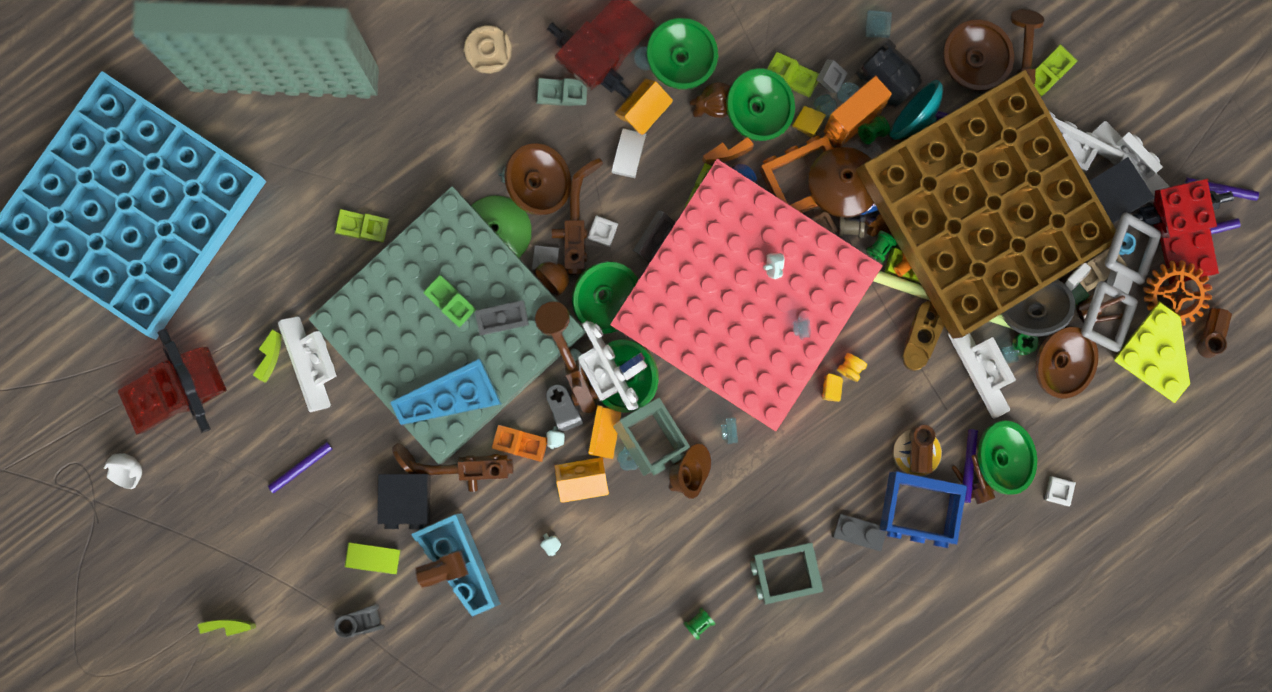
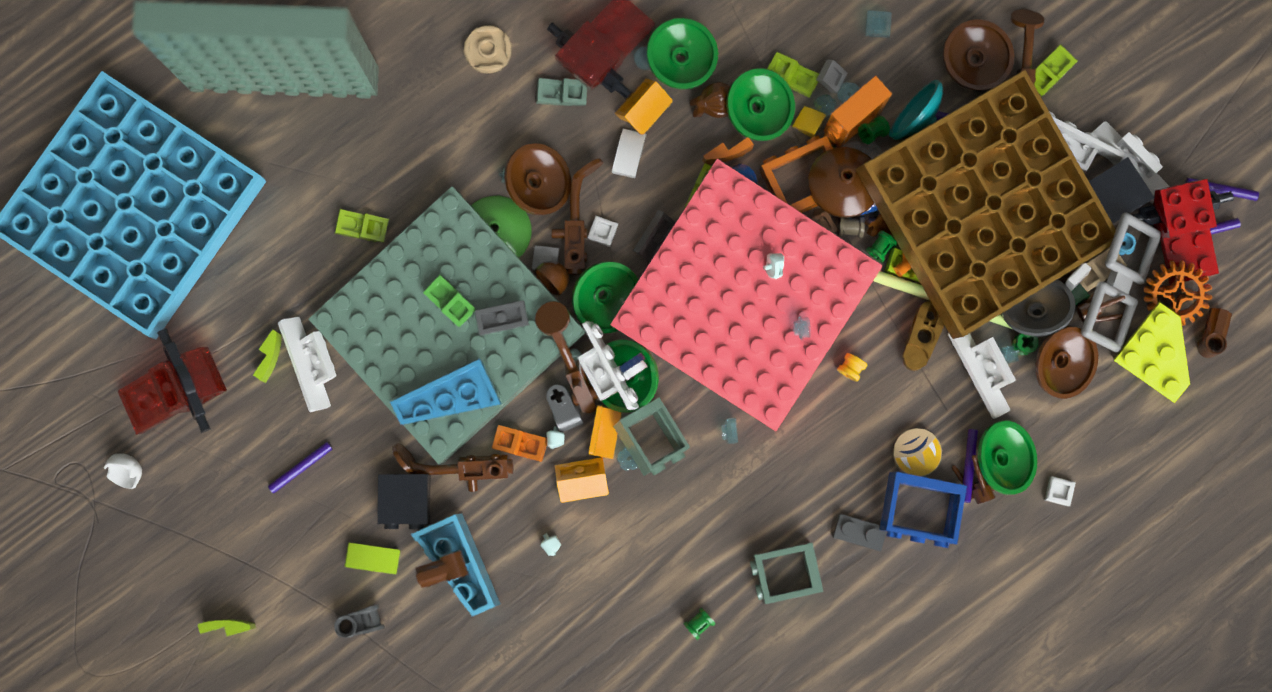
reddish brown piece [668,444,711,499] -> none
yellow slope [822,374,843,402] -> none
black piece [855,40,923,108] -> none
reddish brown piece [909,425,936,473] -> none

